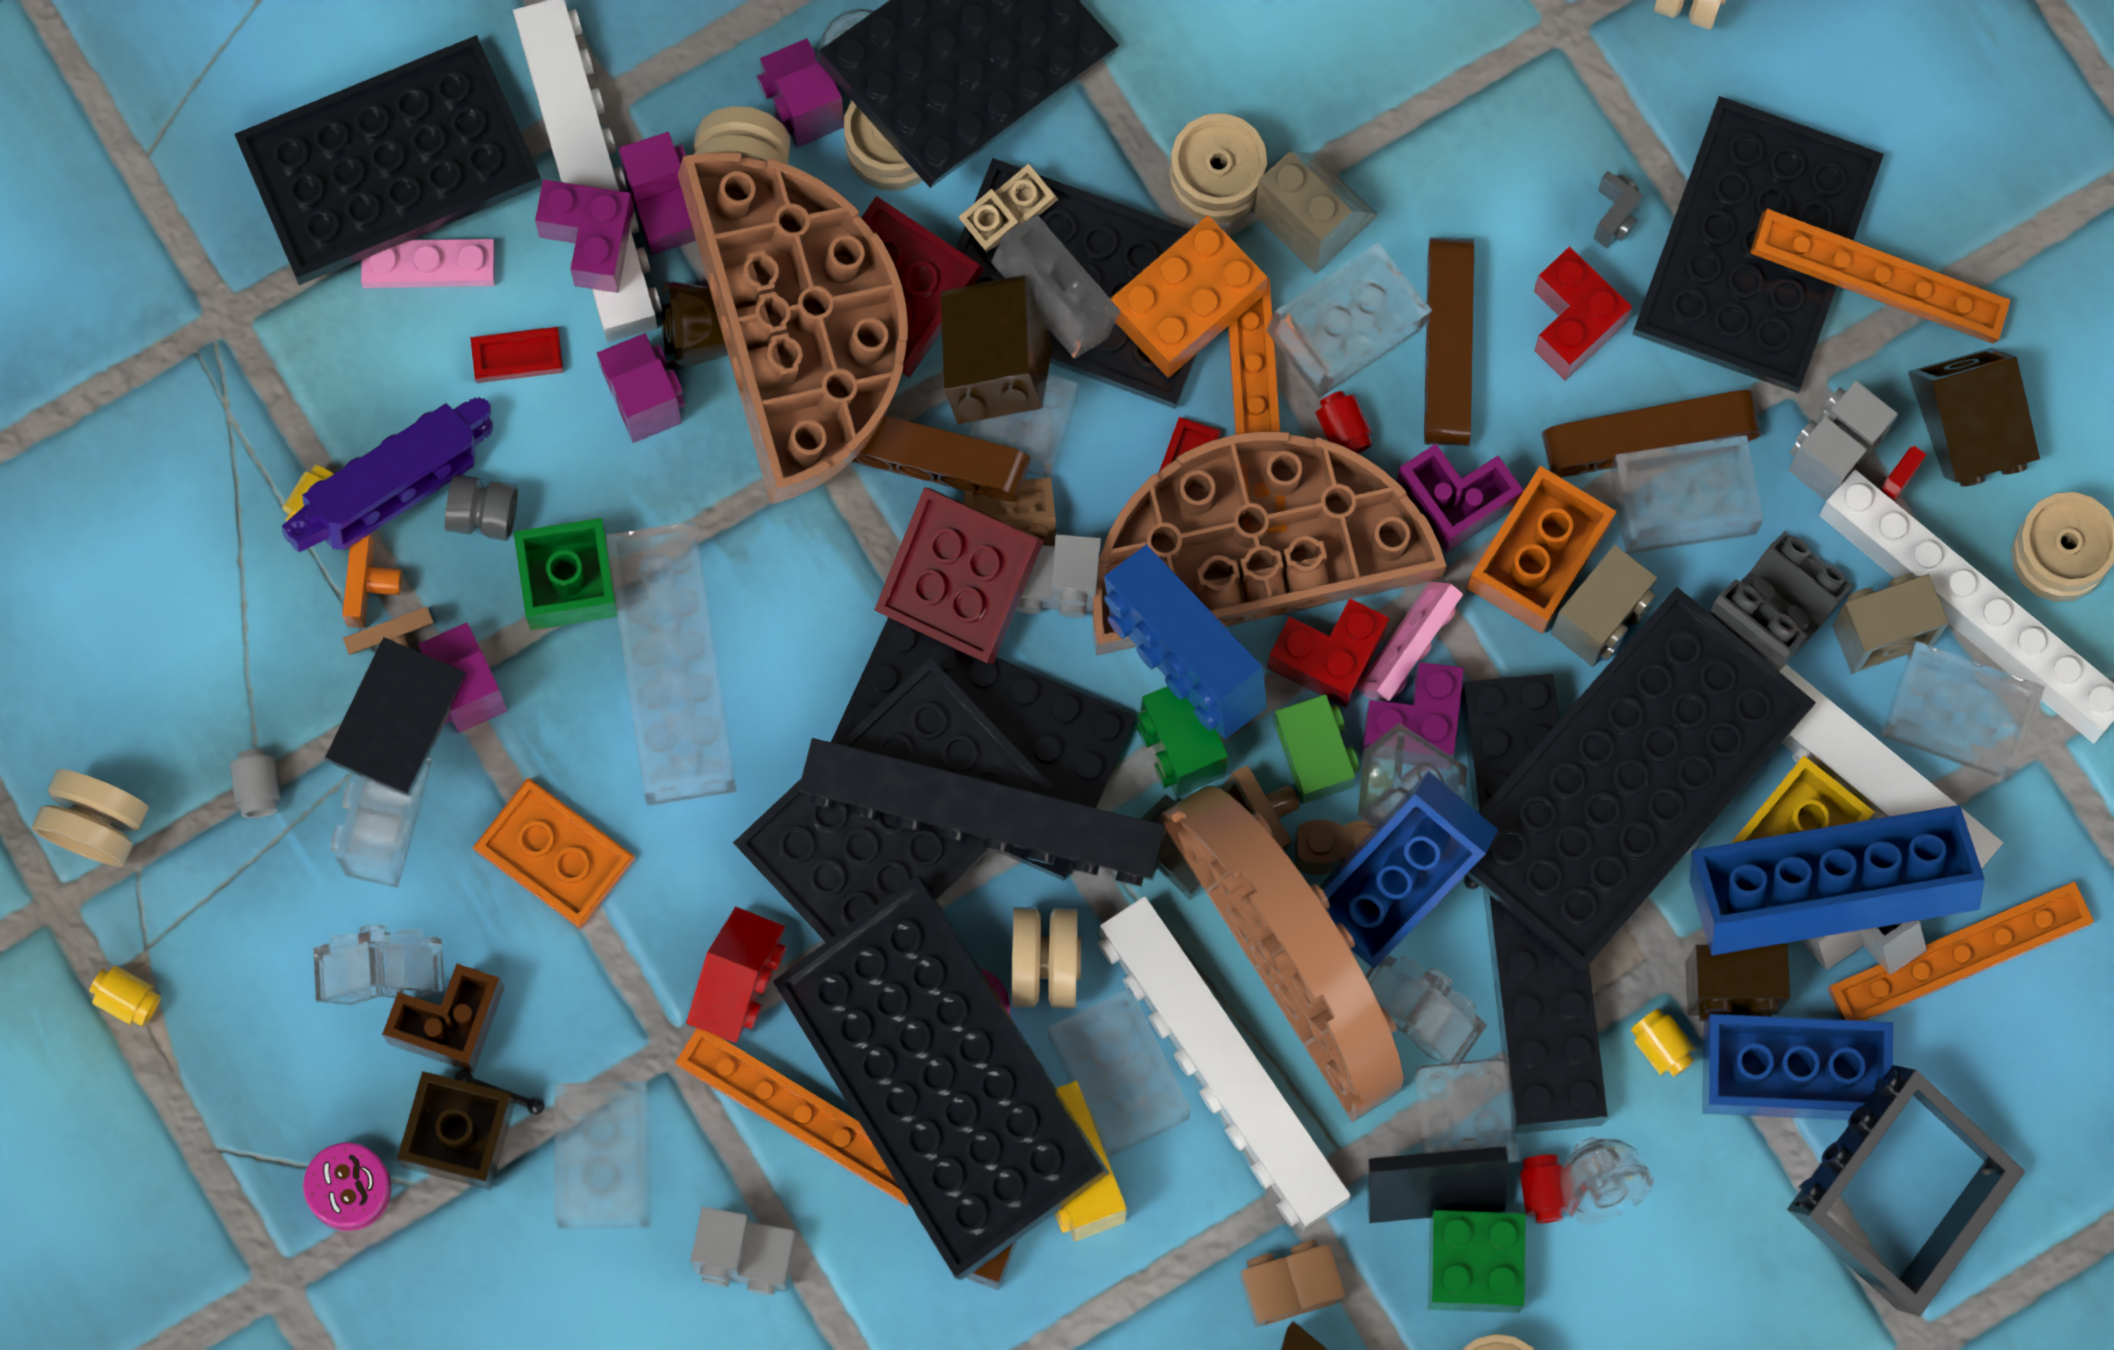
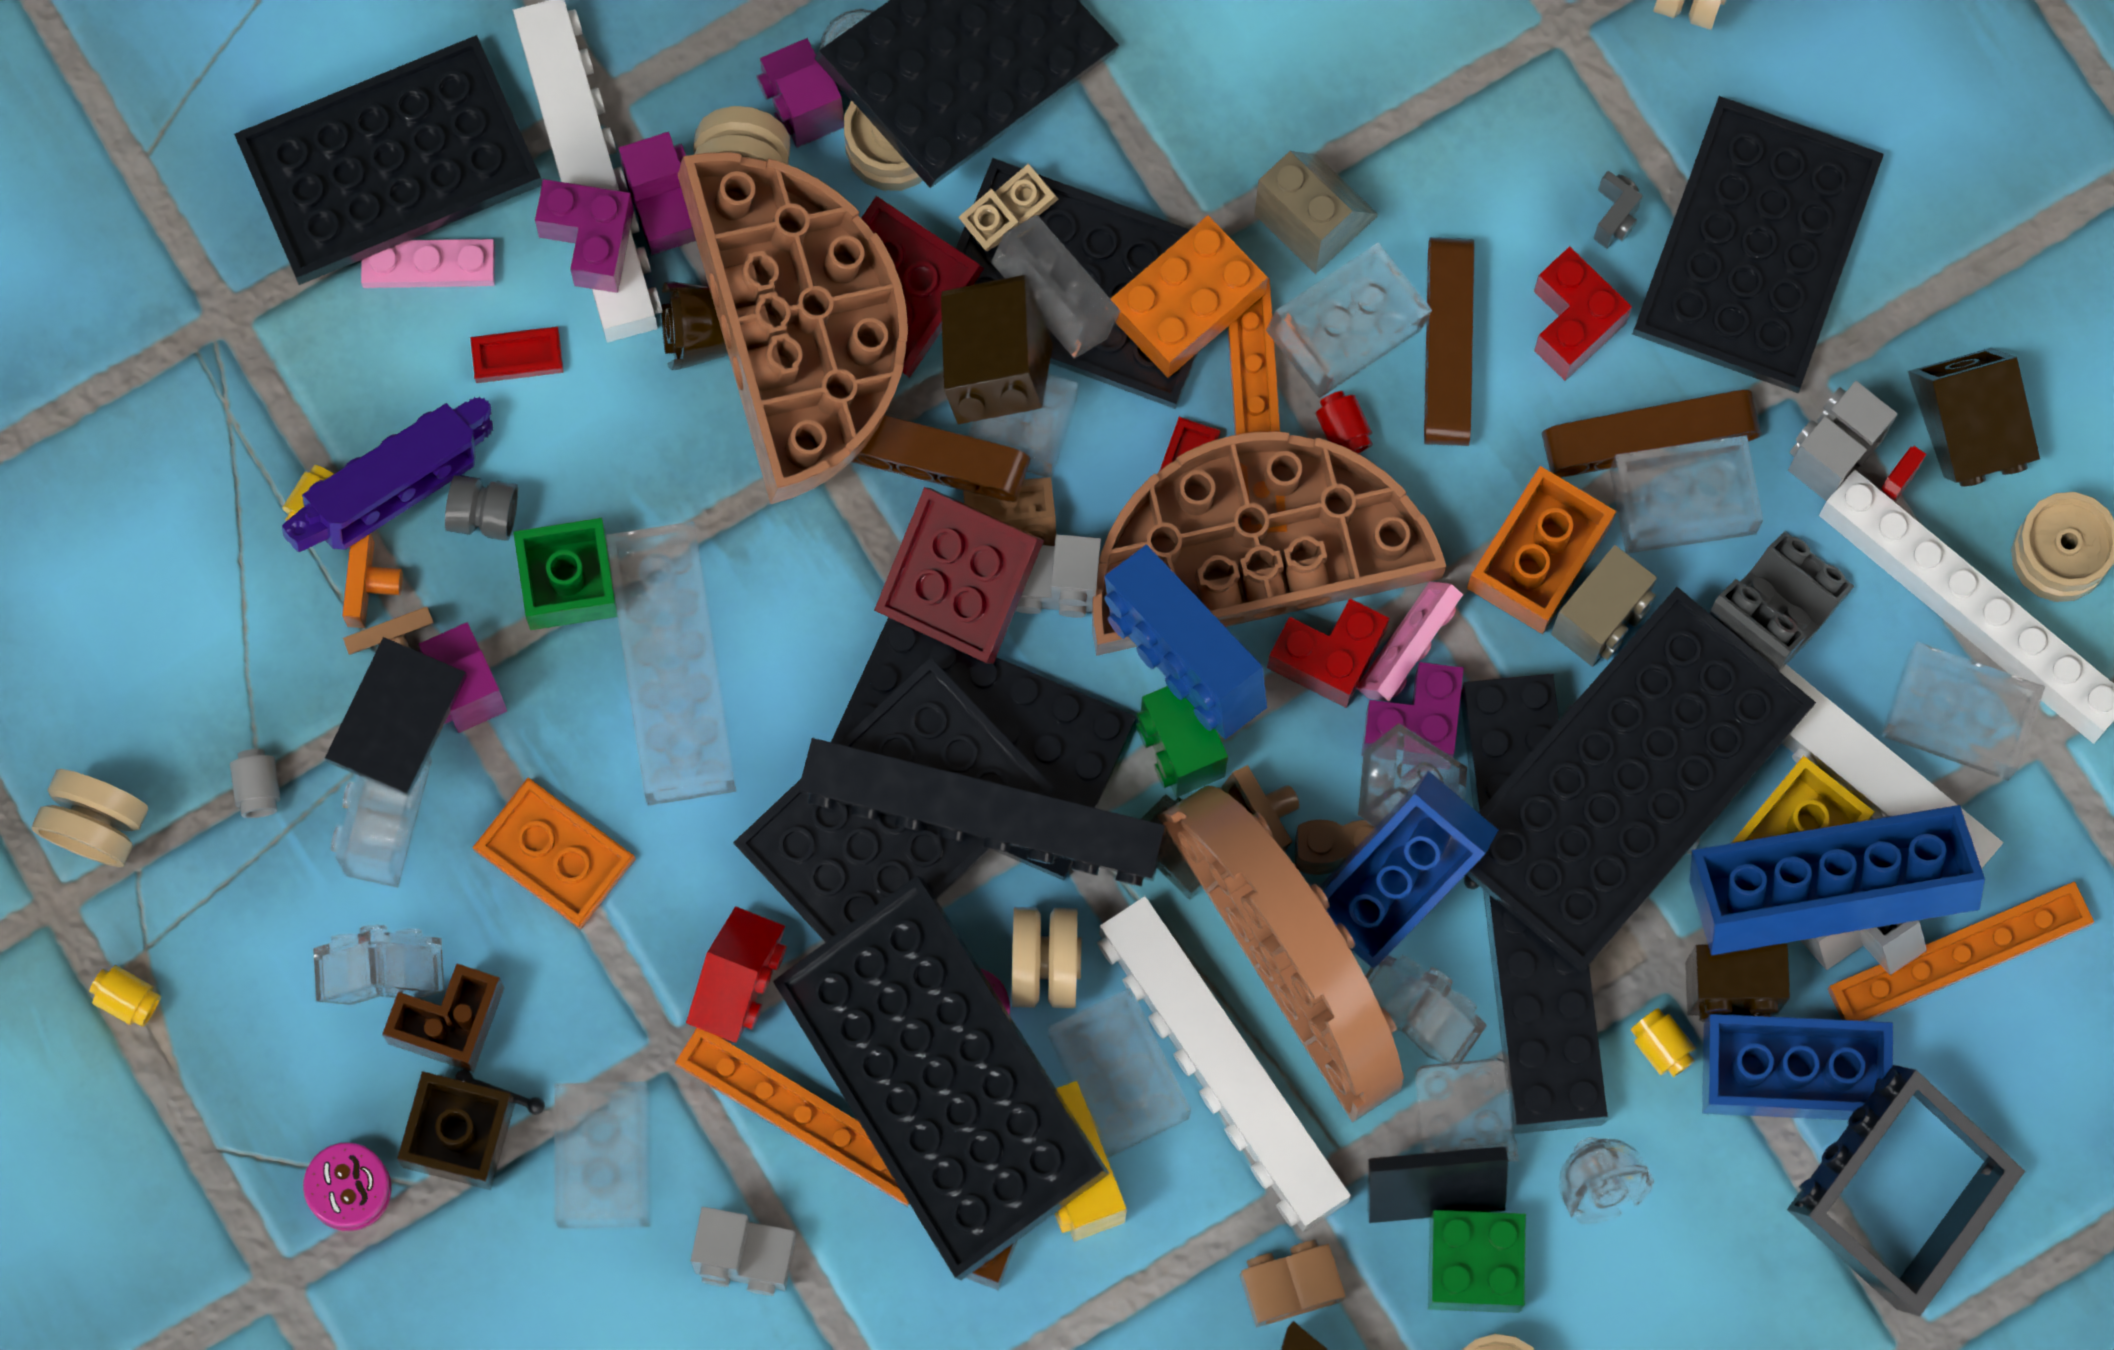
magenta brick [597,333,685,443] -> none
tan wheel [1169,113,1267,224] -> none
bright green brick [1273,694,1360,804] -> none
magenta brick [1396,444,1524,553] -> none
red brick [1519,1154,1571,1224] -> none
orange plate [1750,209,2011,344] -> none
dark tan brick [1832,573,1949,674] -> none

